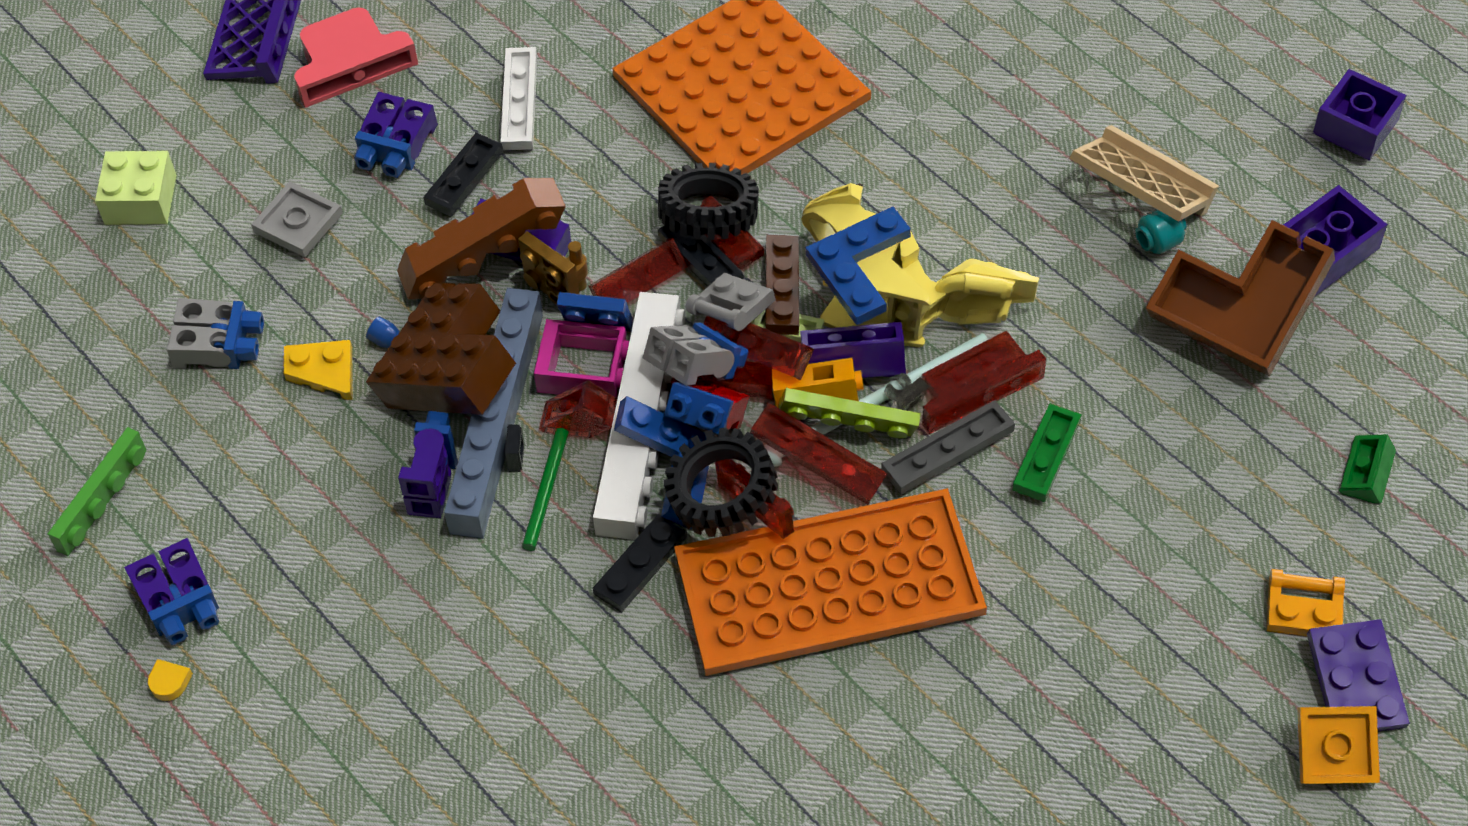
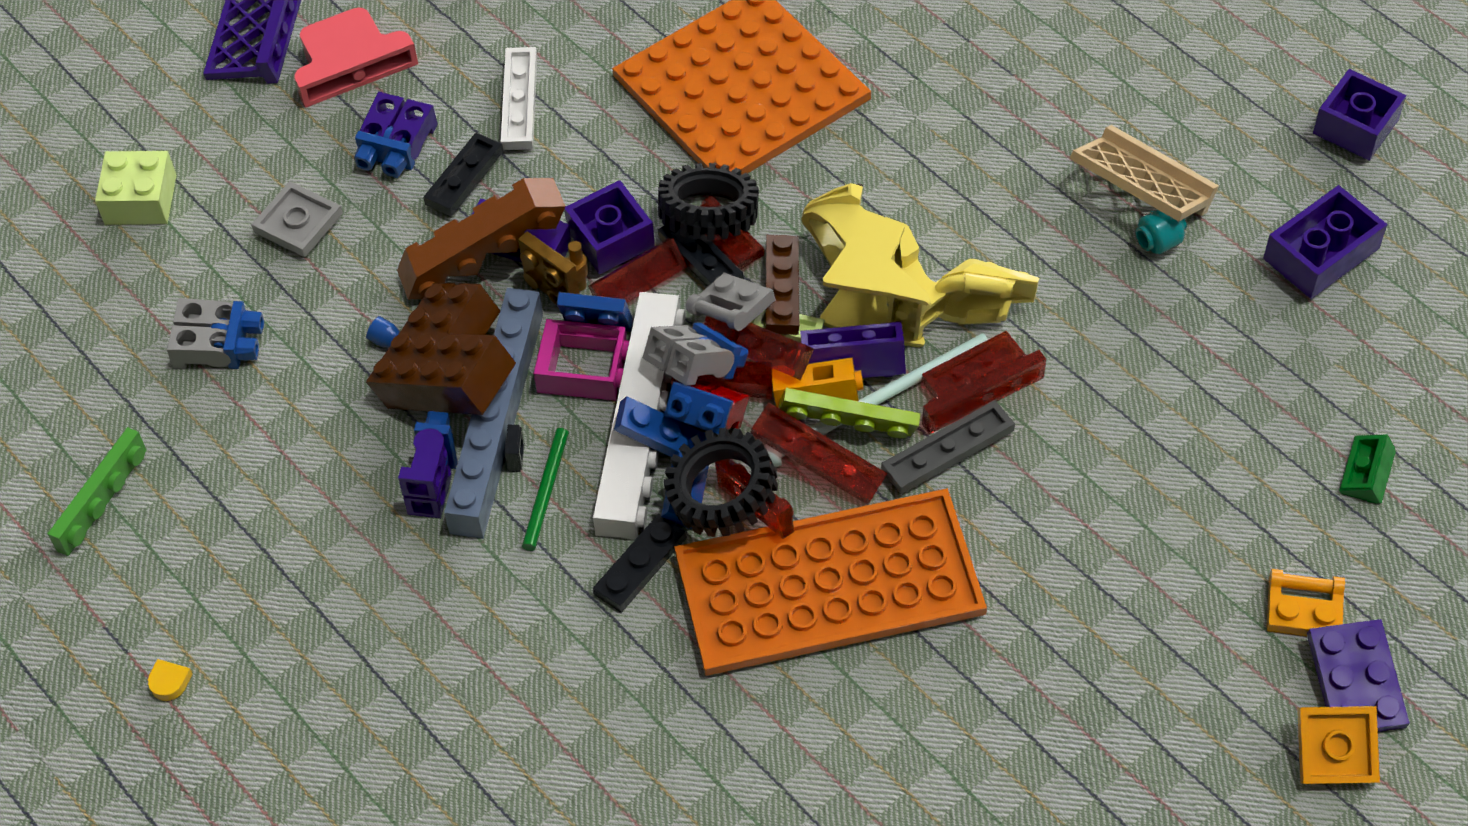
hips [124,537,219,645] -> none
yellow wing [284,340,353,400] -> none
clear red slope [539,380,617,438] -> none
blue plate [805,206,911,325] -> none
clear smoke tile [884,373,929,411] -> none
green plate [1012,403,1082,502] -> none
dark orange piece [1146,220,1335,377] -> none
none -> dark purple brick [564,180,655,275]

